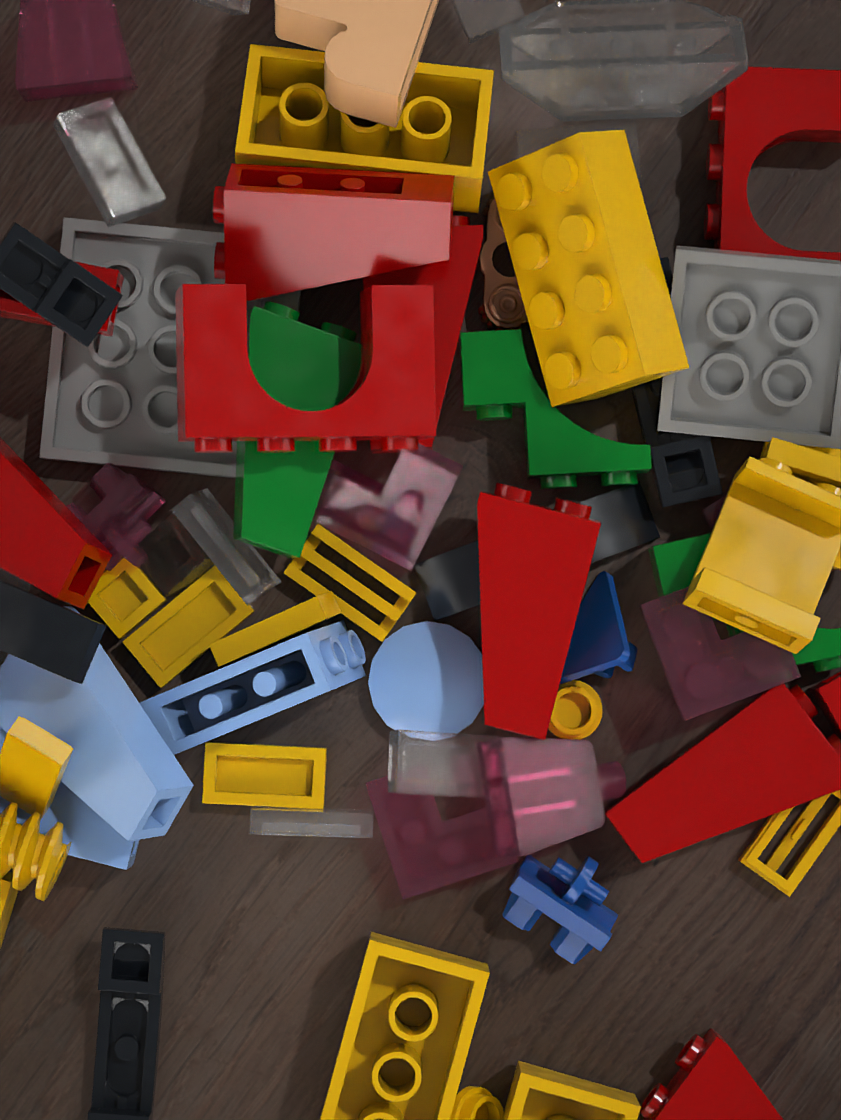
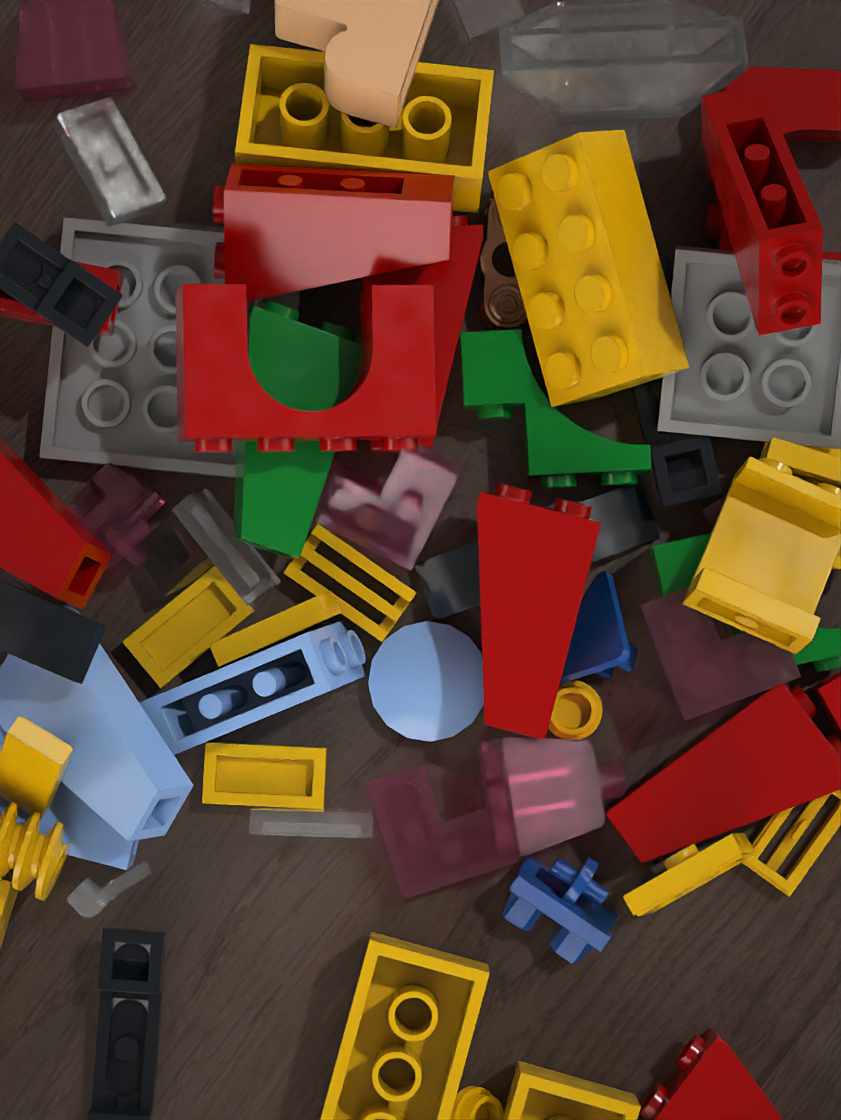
yellow plate [88,554,167,639] -> none
clear tile [388,730,510,799] -> none
none -> clear hand [67,861,152,918]
none -> yellow plate [623,833,755,917]
none -> red slope [701,84,823,336]

